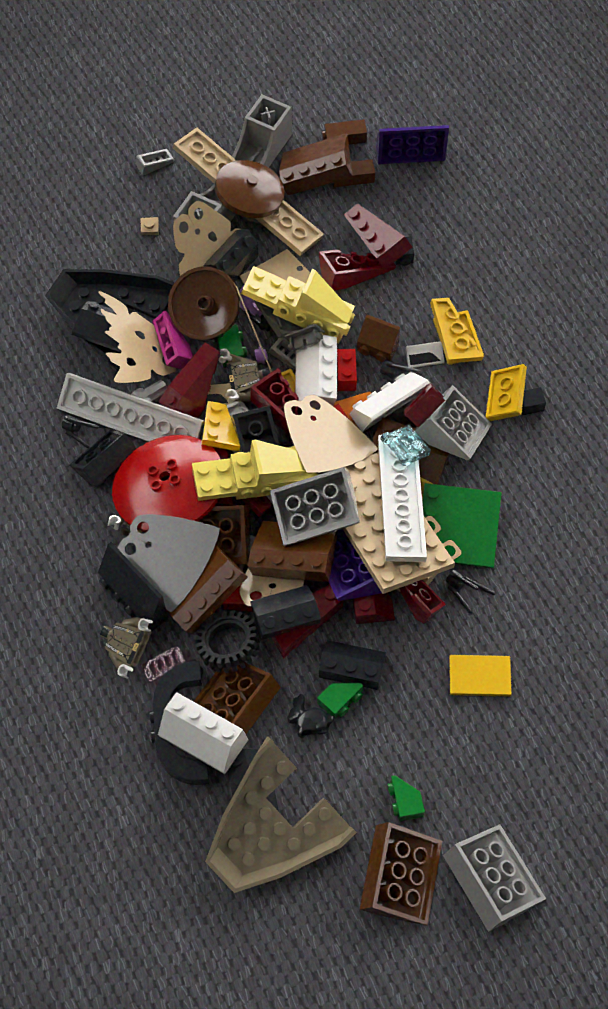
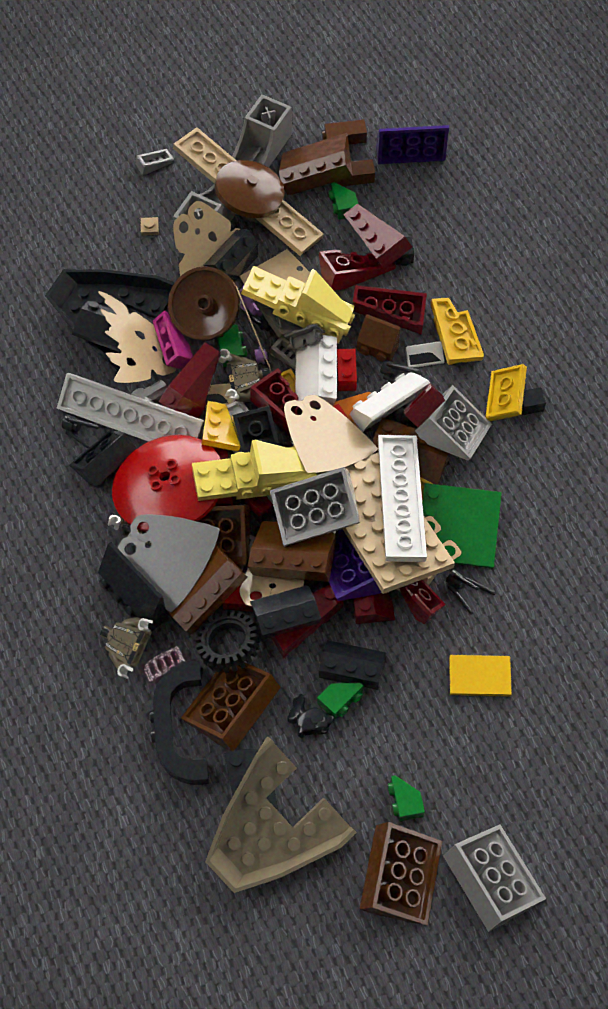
white slope [158,692,248,774] -> none
clear light blue plate [380,425,431,466] -> none
none -> green slope [328,182,358,220]
none -> dark red wedge [353,285,427,334]

